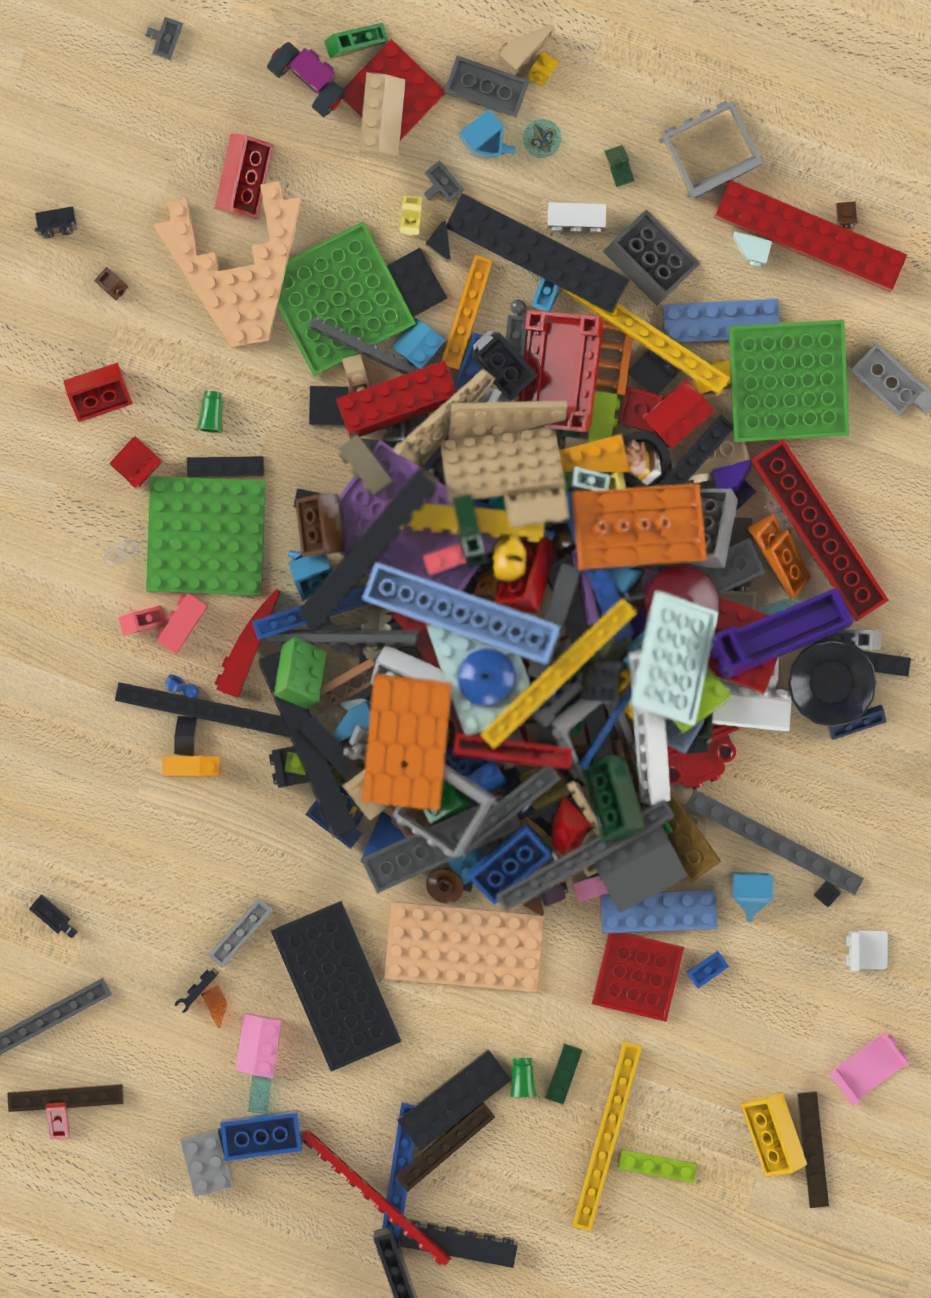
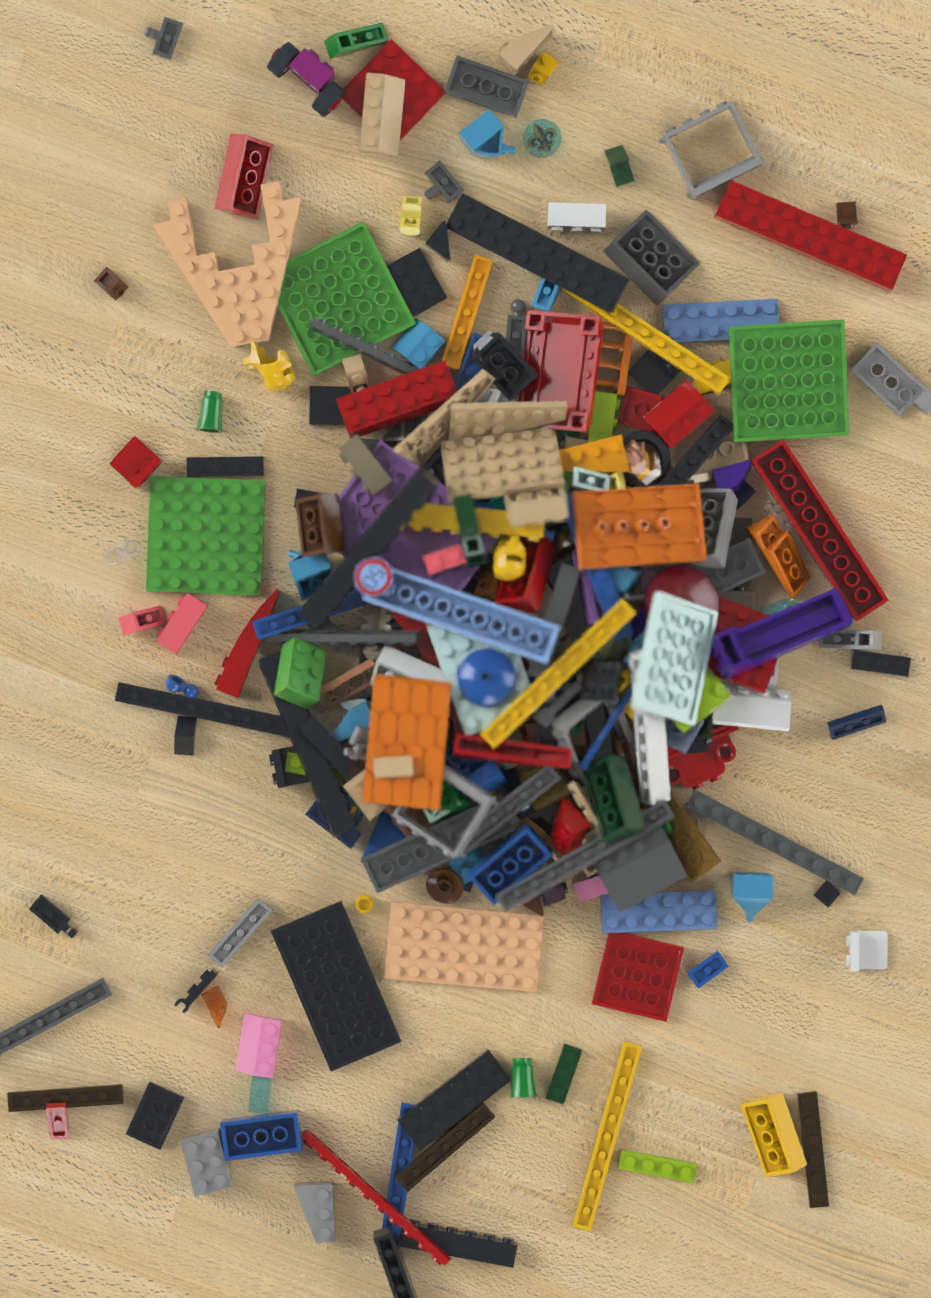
black bracket [35,206,78,239] -> none
red slope [63,362,133,422] -> none
light orange slope [163,755,221,776] -> none
light aqua slope [732,232,772,268] -> none
black dish [788,639,877,727] -> none
bright pink panel [829,1032,909,1106] -> none
none -> black plate [126,1081,184,1150]
none -> yellow piece [243,341,295,391]
none -> light grey wedge [294,1181,336,1243]
none -> piece [354,558,393,596]
none -> yellow plate [355,894,374,914]
none -> tan tile [373,756,414,778]

